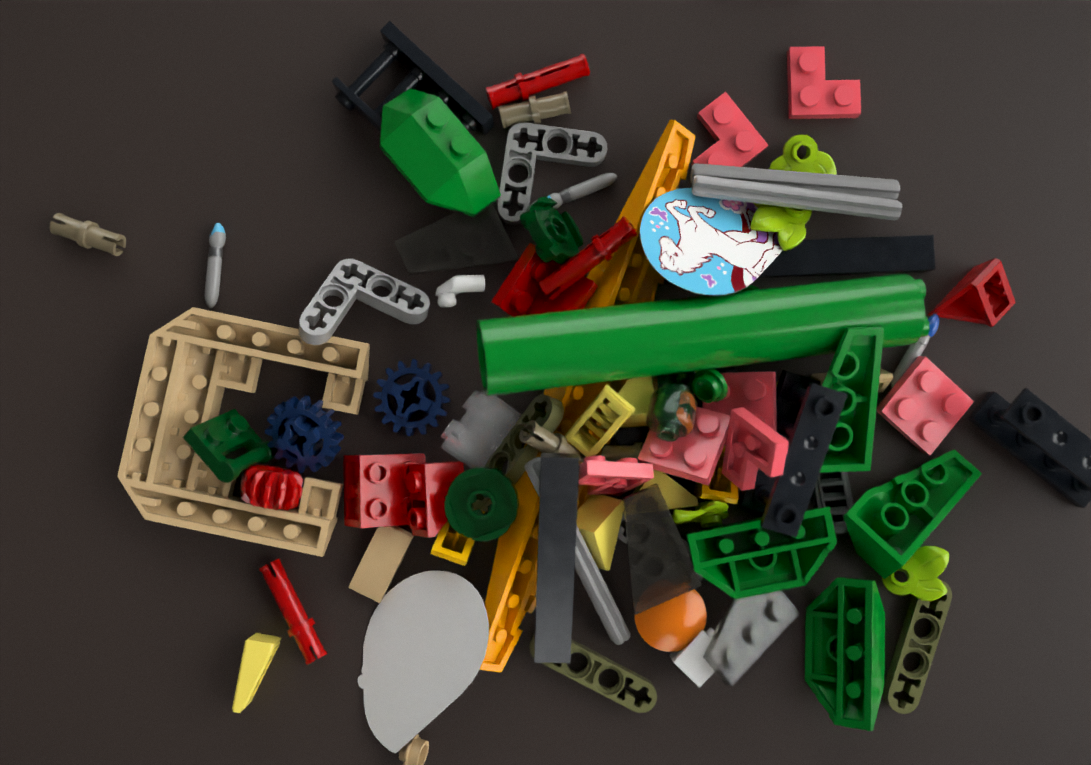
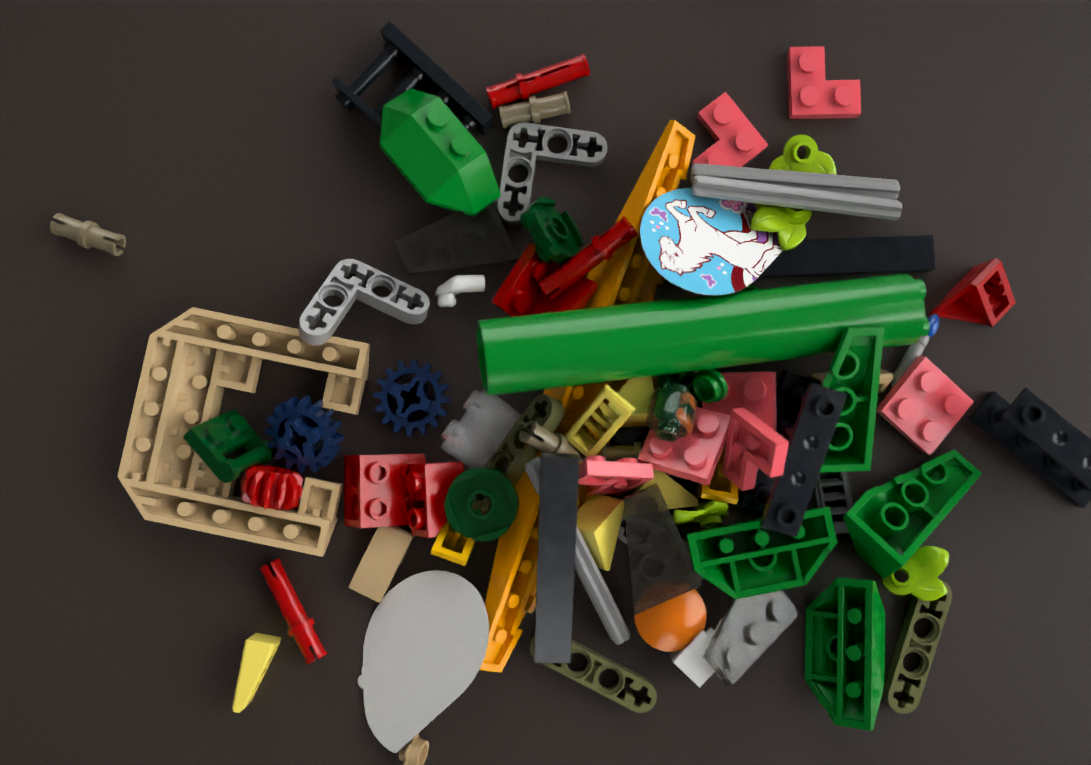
light grey piece [205,223,226,308] -> none
light grey piece [547,173,617,209] -> none

